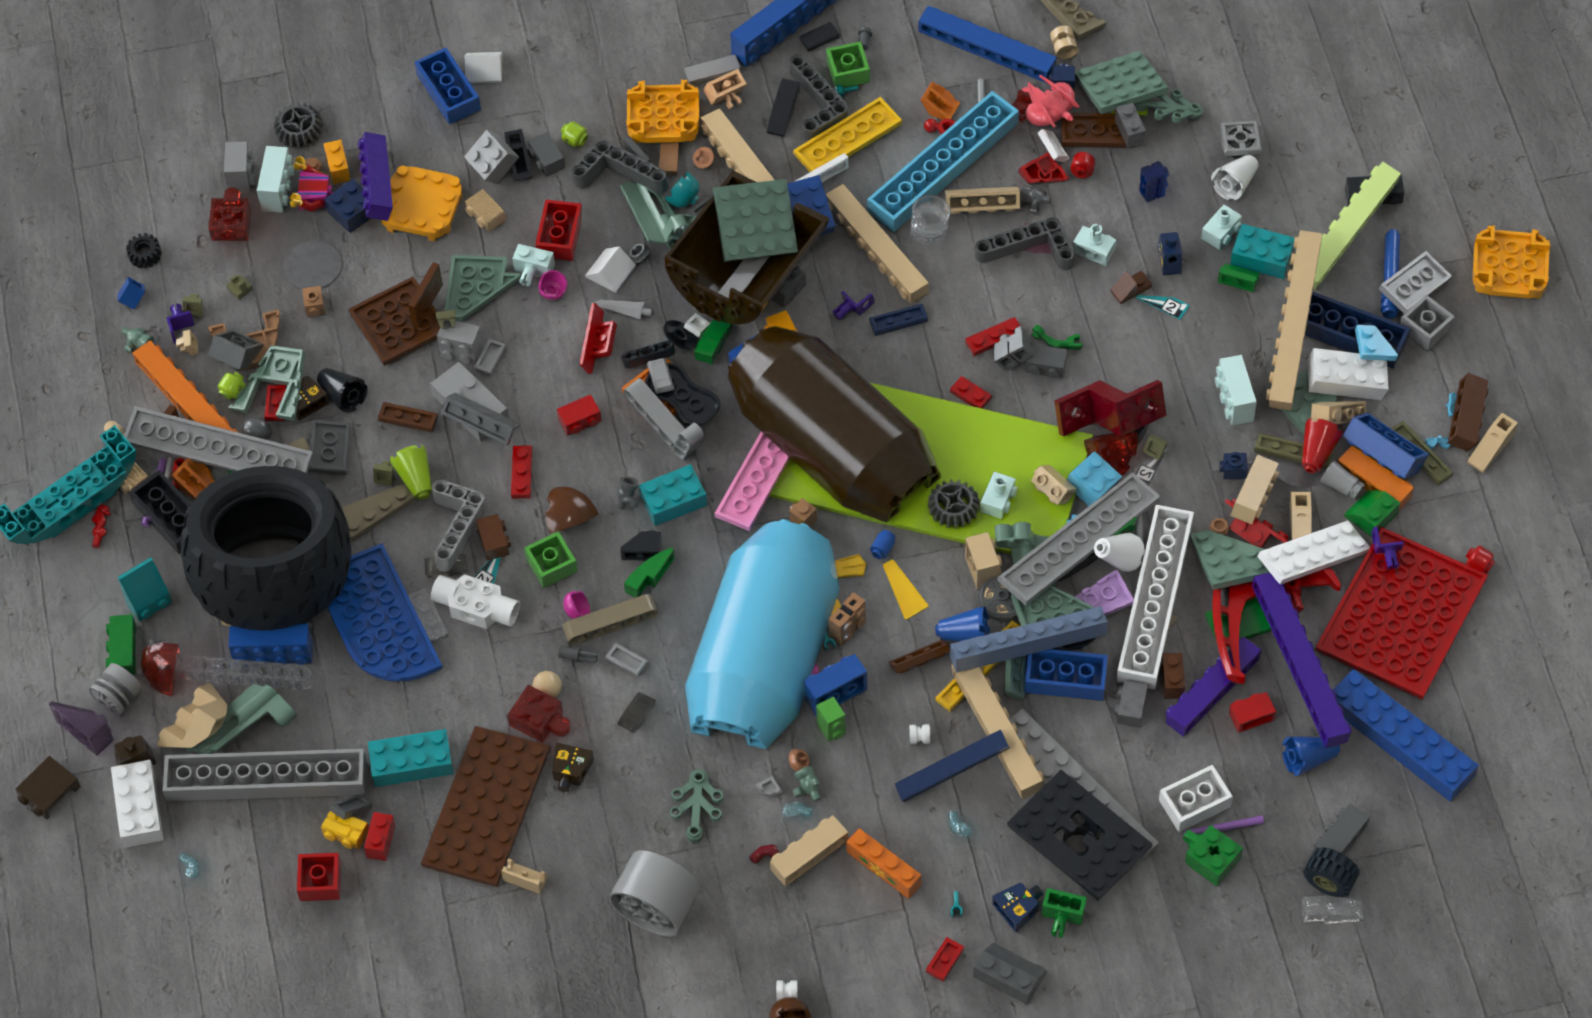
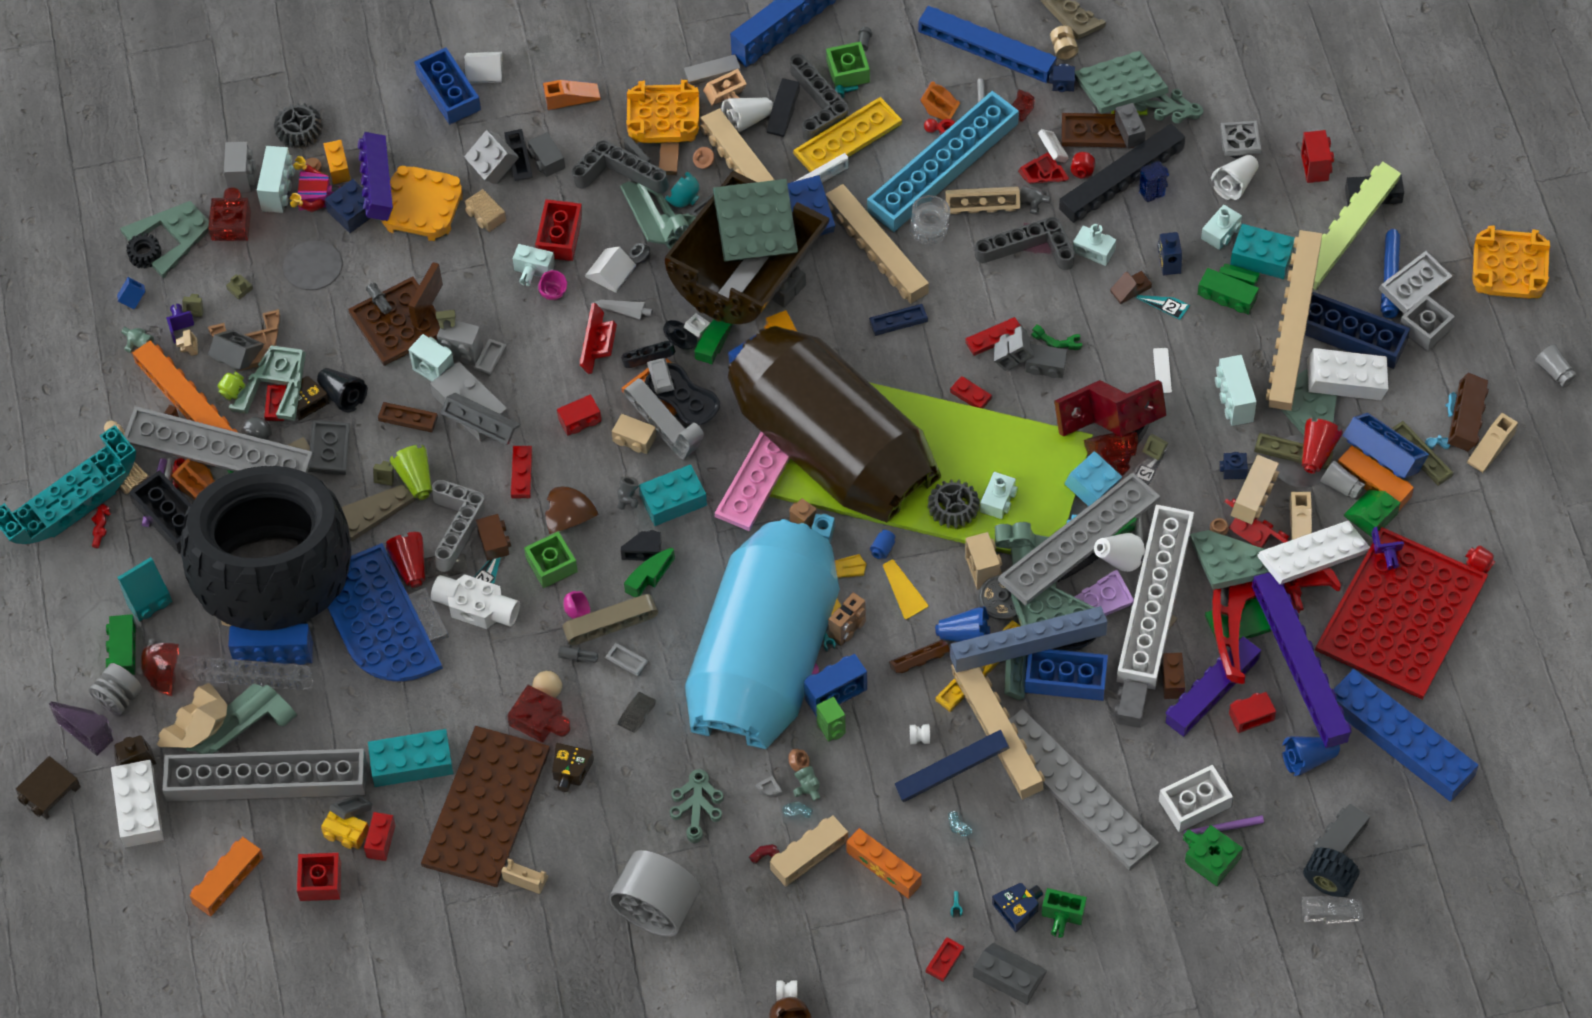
clear light blue arm [178,852,199,878] -> none
medium nougat brick [302,286,325,317] -> none
sand green wing [444,255,521,321] -> none
lime head [560,121,588,148] -> none
black tile [800,22,839,52] -> none
dark purple bracket [832,291,875,320] -> none
black plate [1007,770,1152,901] -> none
coral hair [1022,75,1080,128] -> none
tan brick [1031,465,1077,505] -> none
tan slope [1311,401,1366,424] -> none
medium azure wing [1355,325,1398,361] -> none
none -> sand green wing [120,201,212,279]
none -> orange brick [189,836,264,917]
none -> dark grey axle [366,283,392,314]
none -> red cone [385,532,425,588]
none -> light aqua brick [409,334,454,382]
none -> orange slope [543,80,601,110]
none -> tan brick [612,414,657,454]
none -> white cone [721,97,773,133]
none -> medium azure brick [812,514,835,543]
none -> black brick [1059,123,1185,223]
none -> white sticker [1153,348,1172,393]
none -> green brick [1197,268,1259,315]
none -> red brick [1301,130,1334,183]
none -> light grey plant [1535,344,1577,387]

